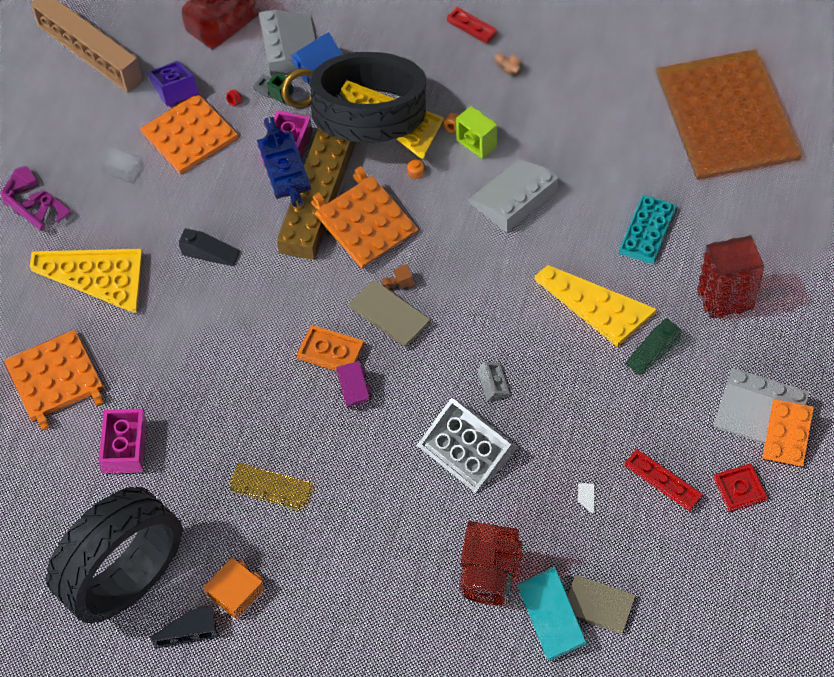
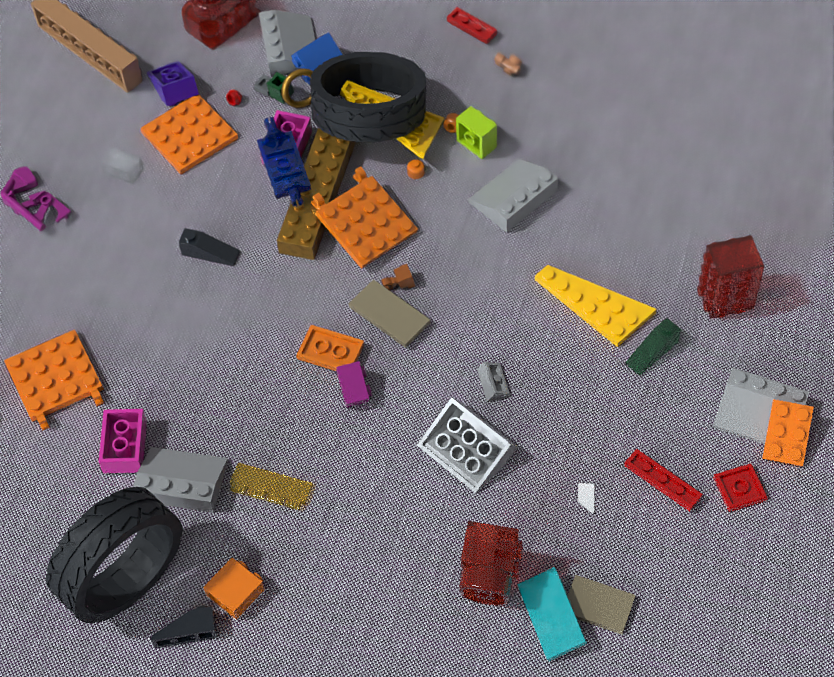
yellow wing [30,249,143,313] -> none
teal tile [618,194,677,265] -> none
clear orange plate [656,49,802,180] -> none
none -> light grey slope [133,447,228,513]

